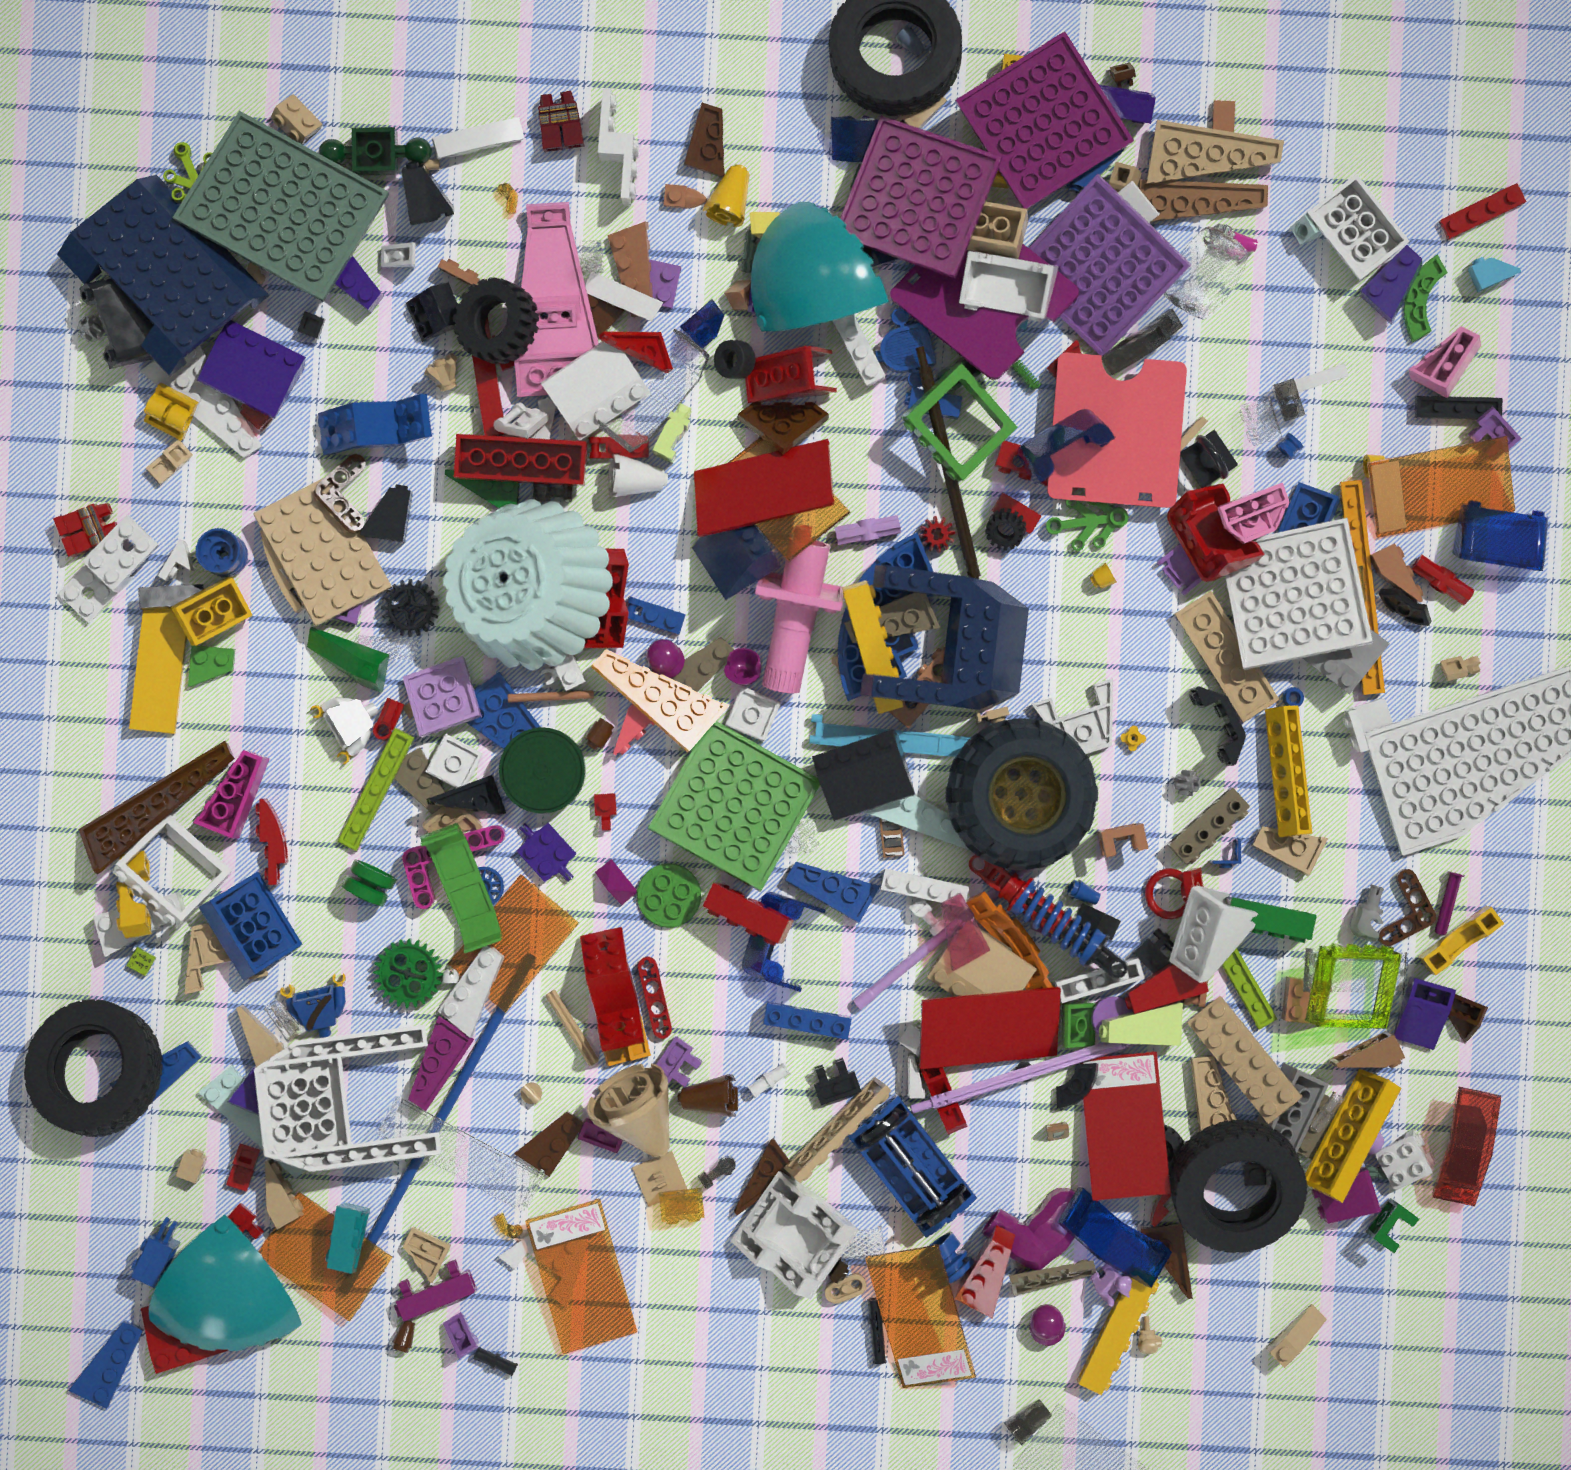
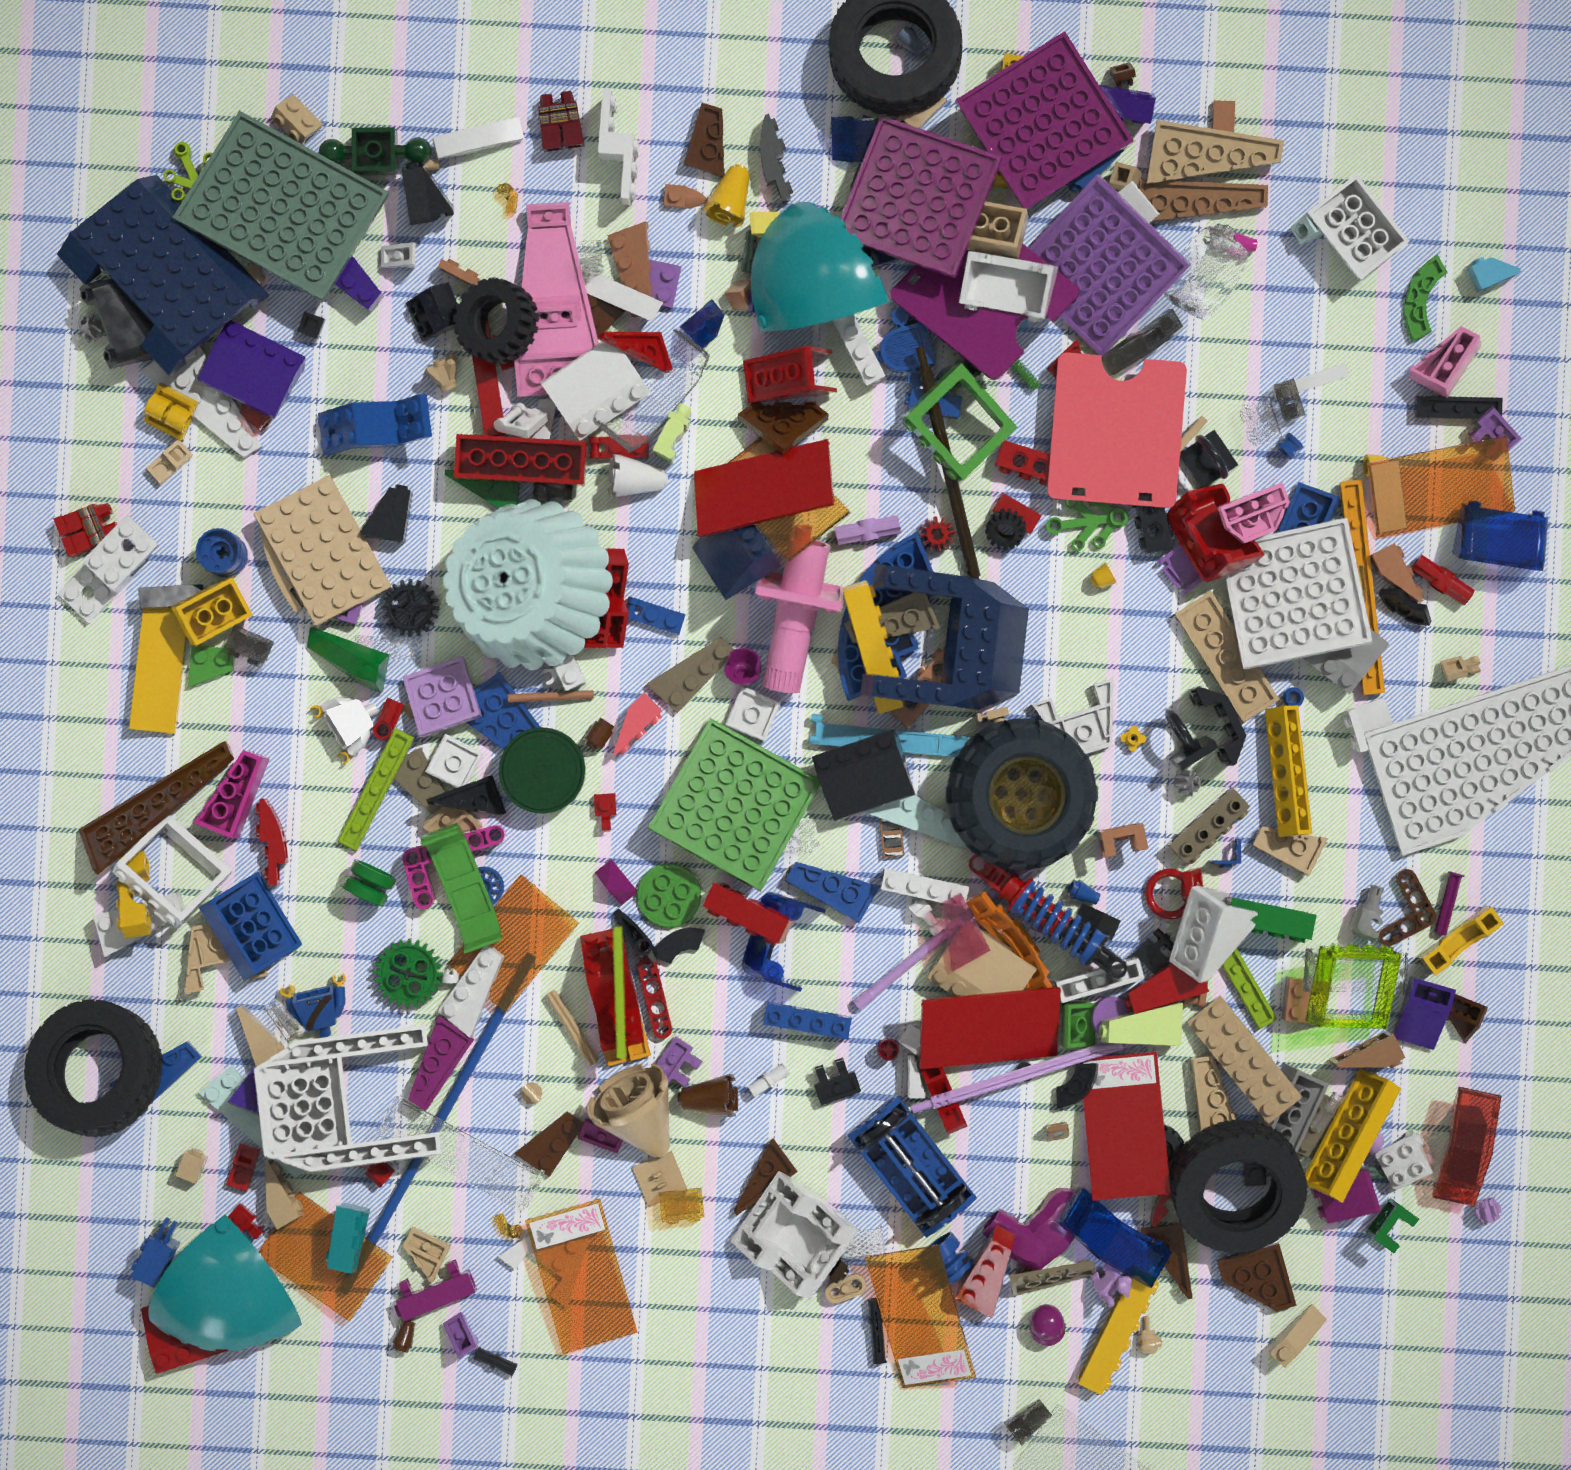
blue wing [68,1320,144,1408] -> none
lime tile [127,947,157,976] -> none
white slope [158,539,195,581] -> none
beam [314,454,366,534] -> none
dark purple plate [516,822,577,883] -> none
wing [591,649,729,753] -> none
magenta helmet [646,639,685,678] -> none
clear smoke leg [698,1156,736,1190] -> none
black tyre [714,340,756,379] -> none
tan plate [784,1076,892,1183] -> none
clear blue windscreen [1018,409,1115,486] -> none
dark purple wedge [1361,245,1422,325] -> none
red plate [1439,183,1527,240] -> none
none -> clear smoke bracket [224,625,274,667]
none -> red plate [359,1162,395,1188]
none -> black piece [613,909,657,965]
none -> lime tile [613,926,626,1059]
none -> black tile [655,927,705,964]
none -> dark grey slope [760,113,793,203]
none -> dark red wheel [877,1037,899,1061]
none -> black brick [1131,493,1173,554]
none -> black tile [1165,709,1219,770]
none -> reddish brown plate [1216,1242,1297,1311]
none -> lavender gear [1473,1197,1502,1224]

